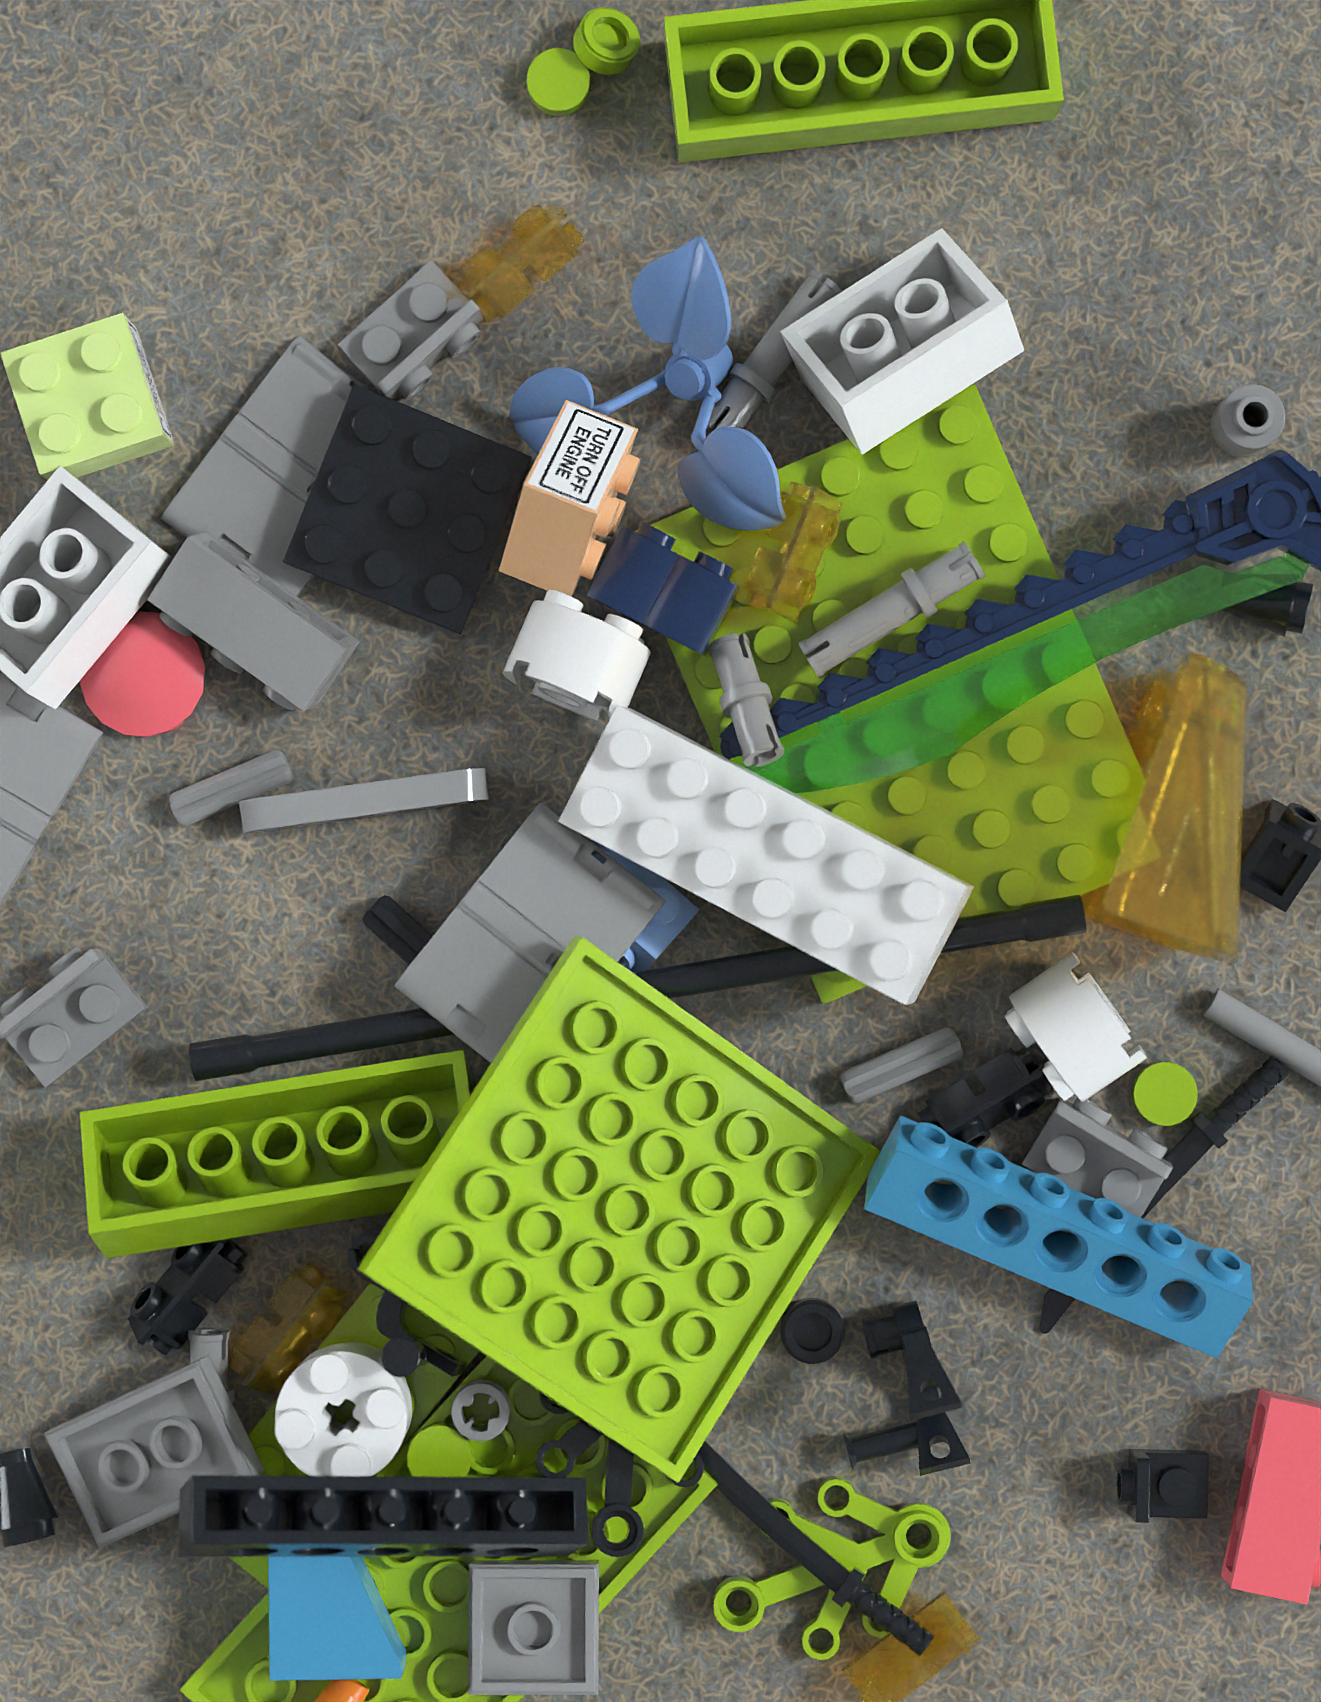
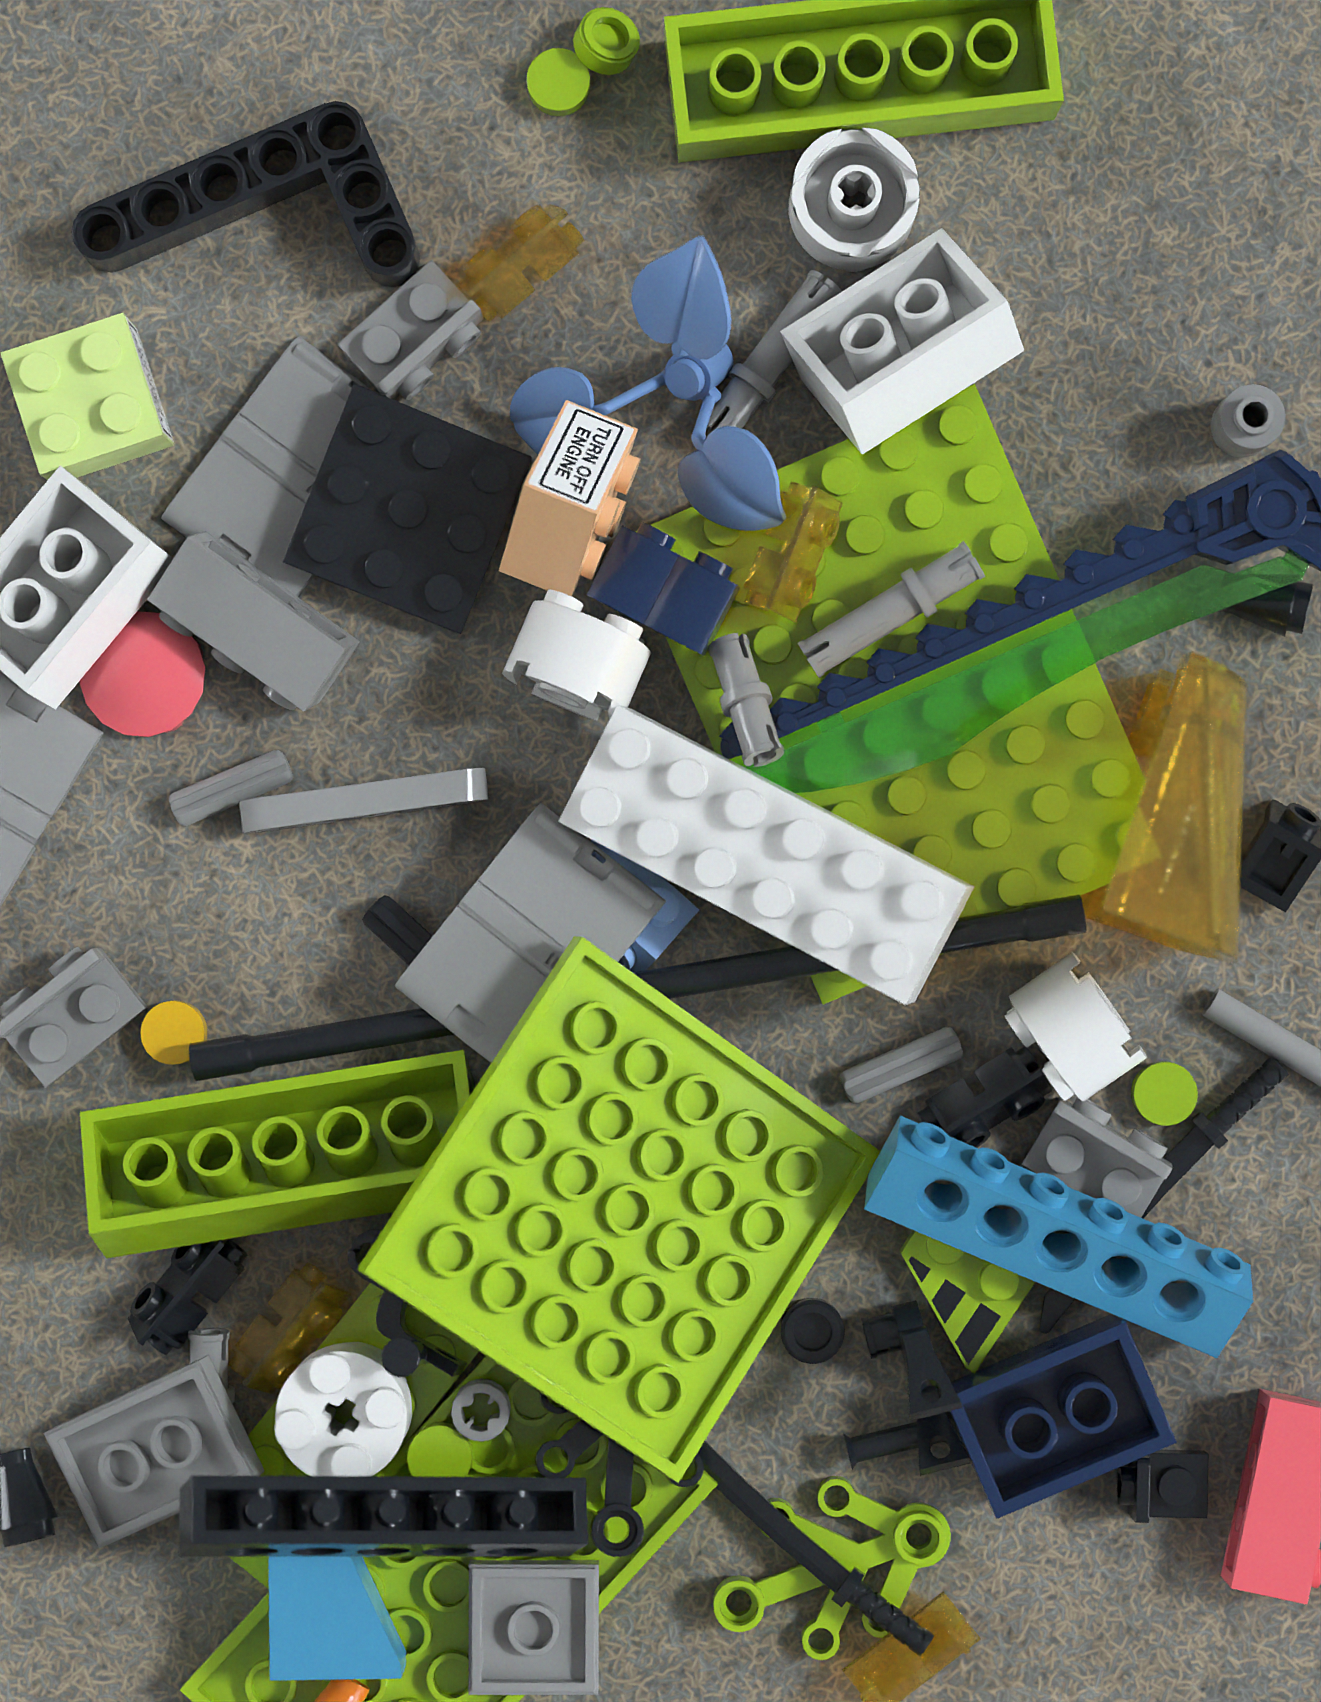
none -> black beam [71,101,420,287]
none -> yellow tile [141,1000,207,1065]
none -> white brick [788,128,920,272]
none -> lime wing [899,1230,1035,1374]
none -> dark blue brick [949,1314,1177,1519]

